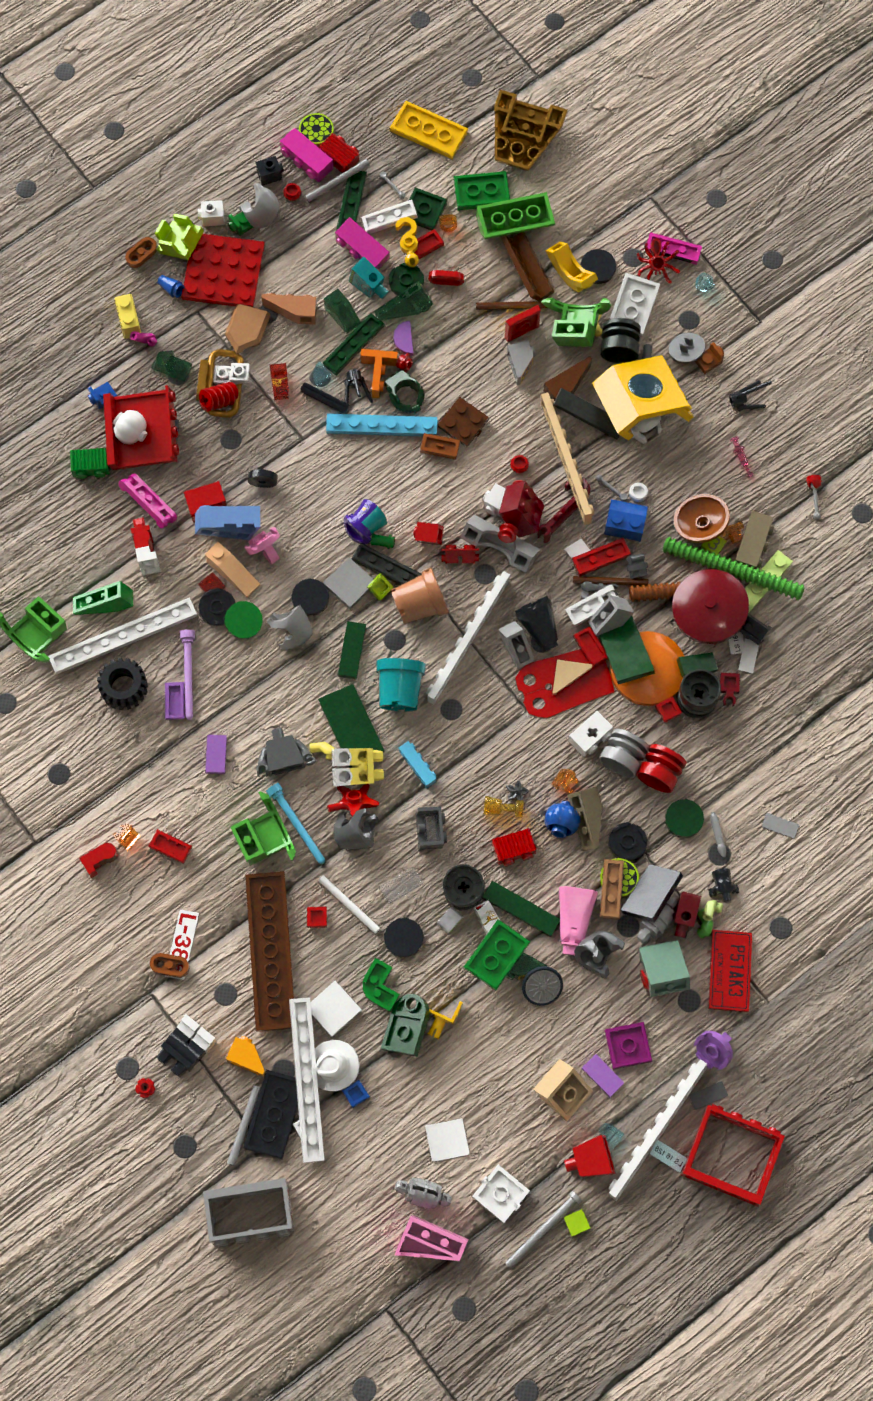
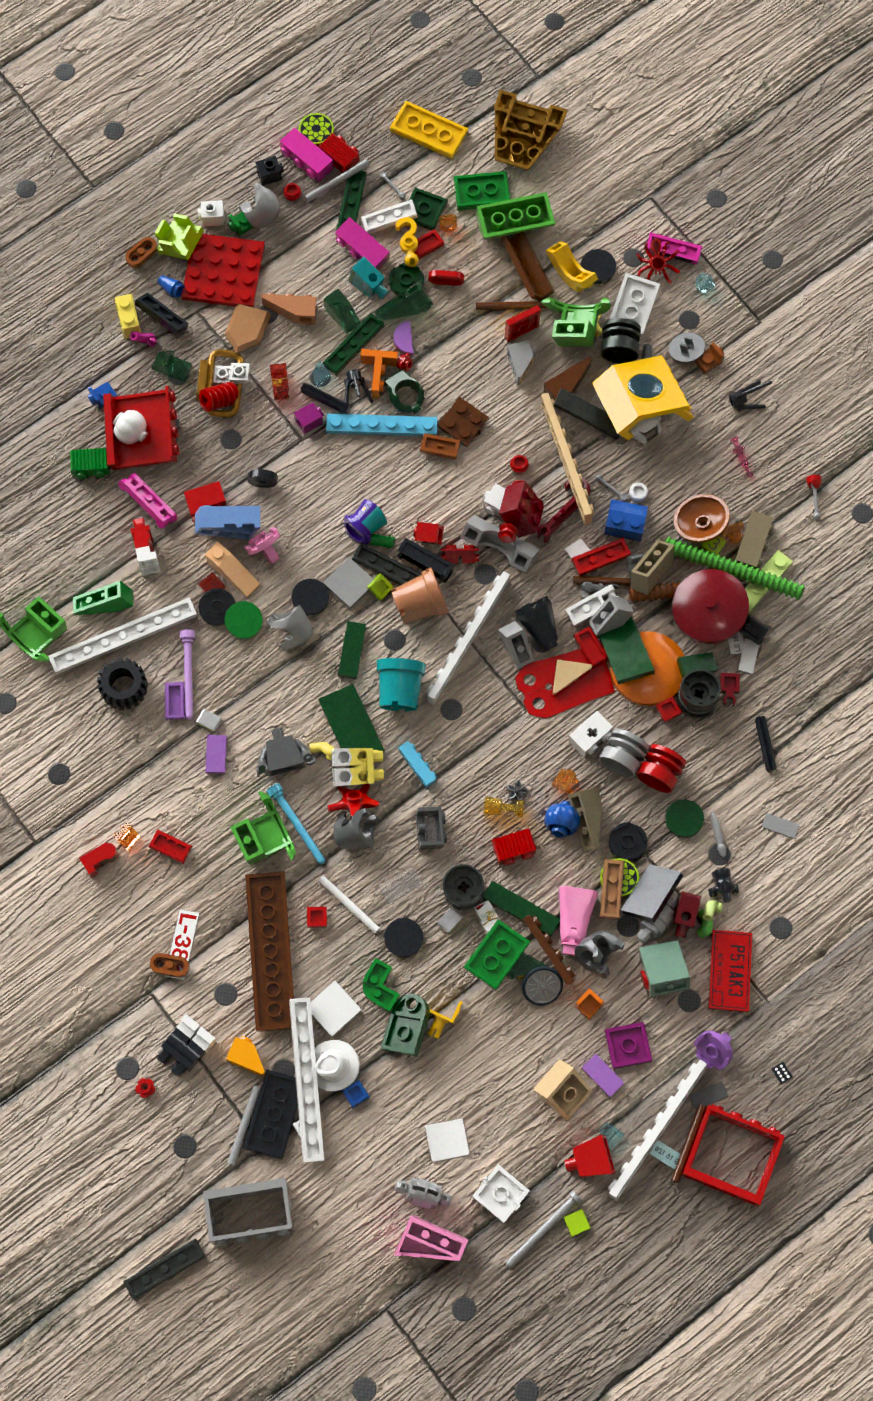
none -> pearl dark grey tile [123,1238,206,1300]
none -> black plate [134,293,189,335]
none -> flat silver piece [196,709,222,733]
none -> magenta brick [294,402,324,435]
none -> black container [398,538,454,583]
none -> reddish brown plate [523,914,575,986]
none -> orange panel [574,988,604,1020]
none -> dark tan brick [631,539,674,595]
none -> reddish brown bar [671,1104,706,1183]
none -> black axle [755,716,777,772]
none -> black sticker [772,1062,793,1084]

